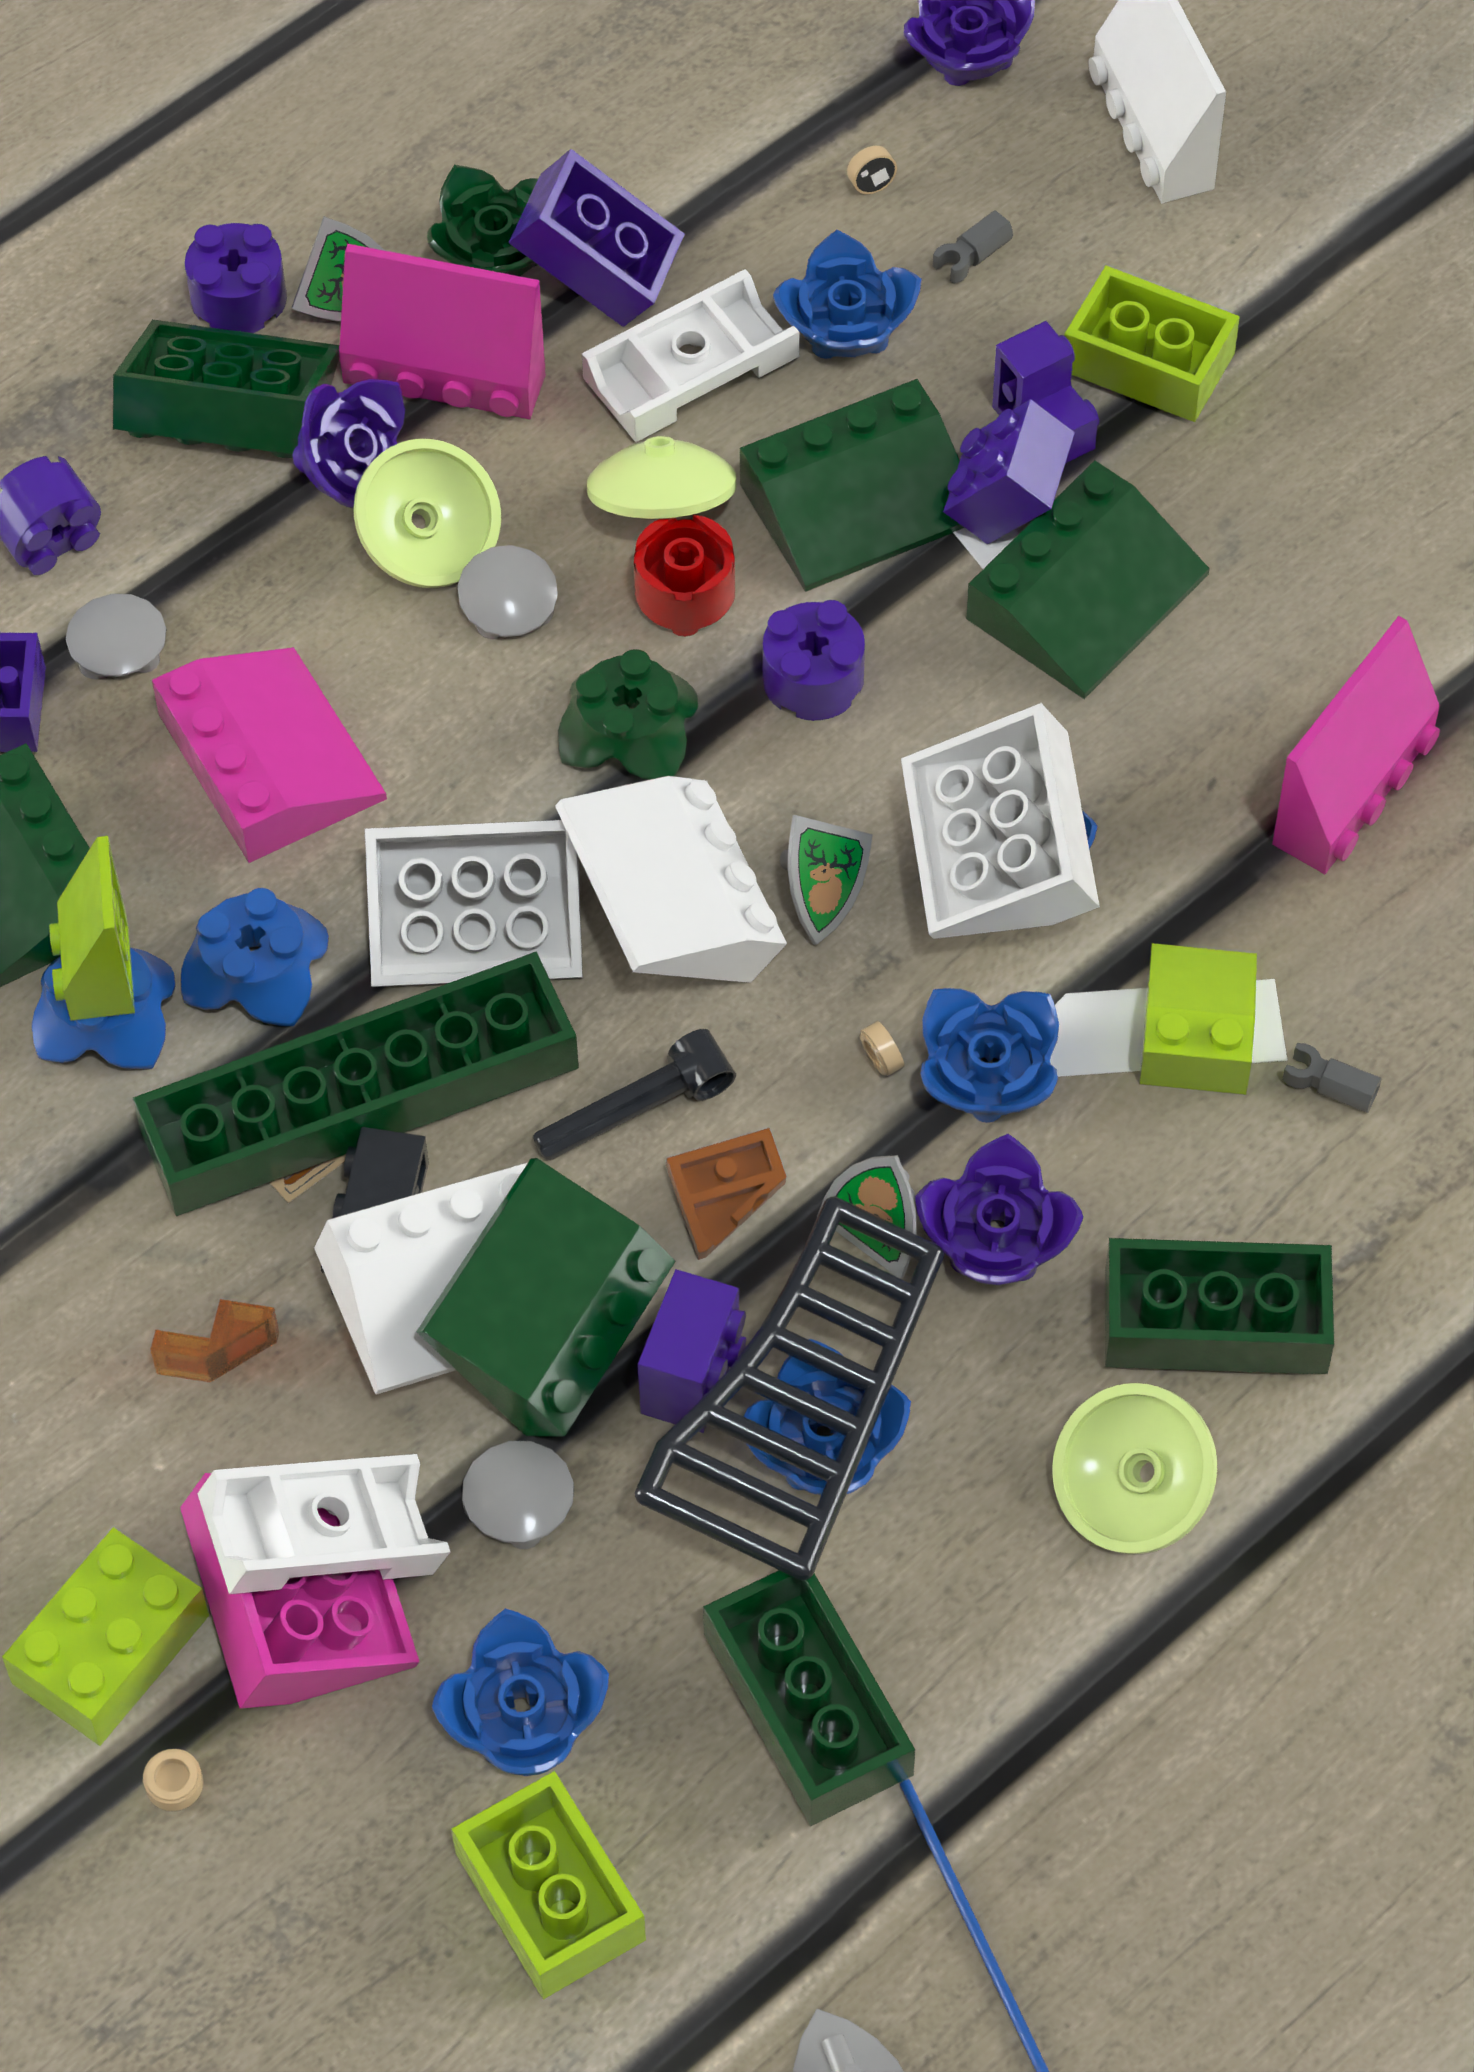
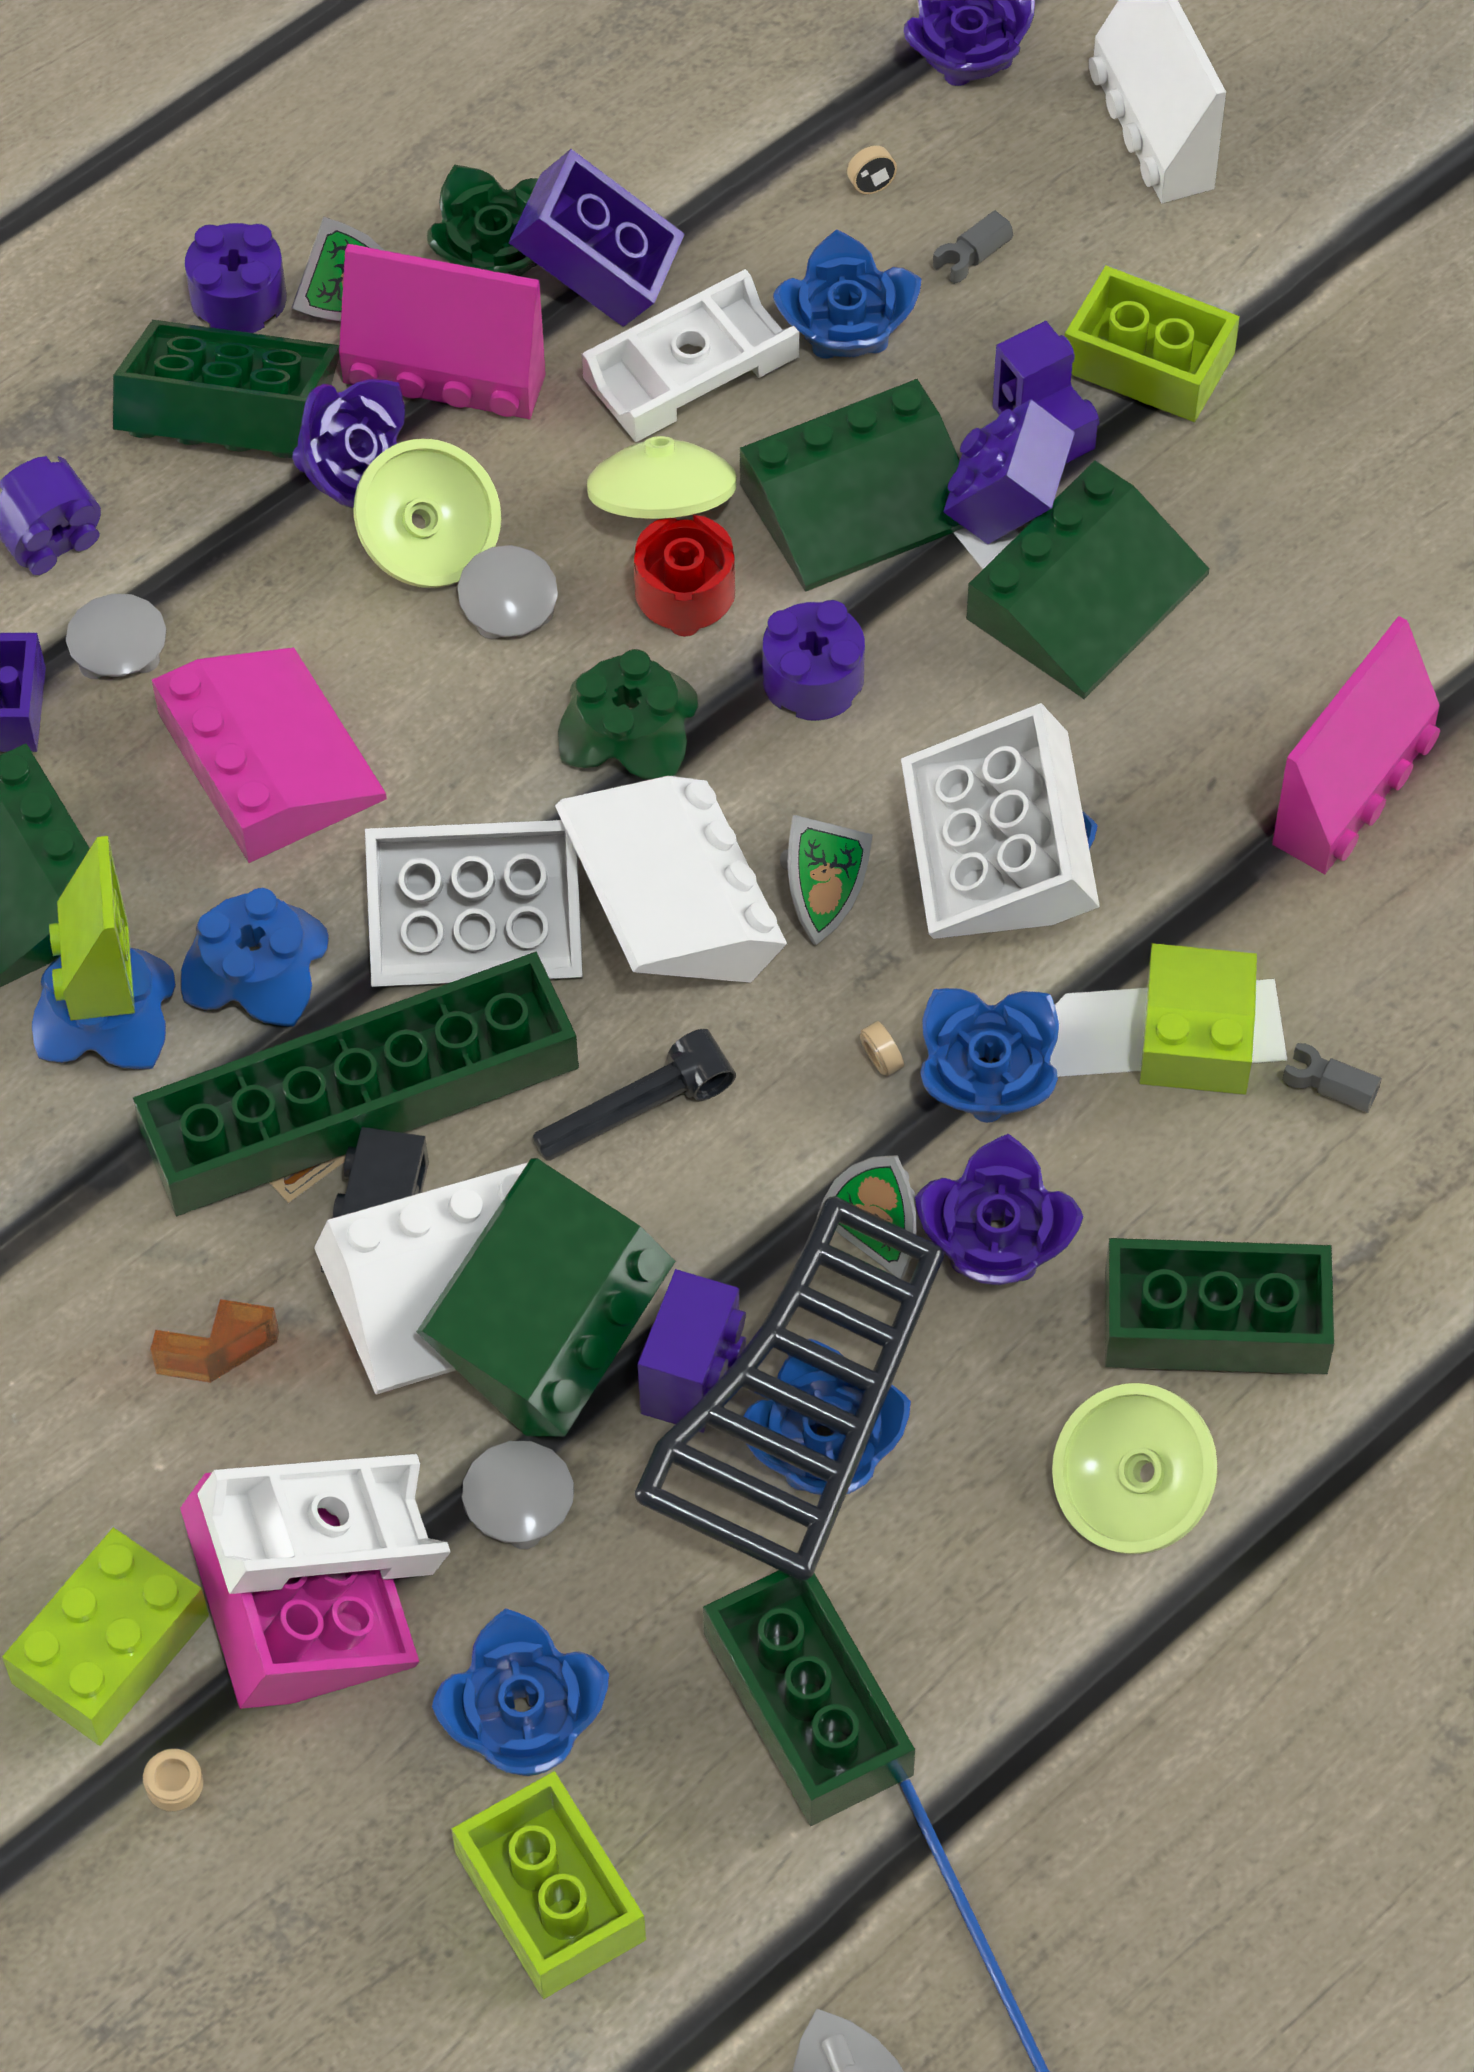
dark orange wing [666,1128,787,1260] -> none

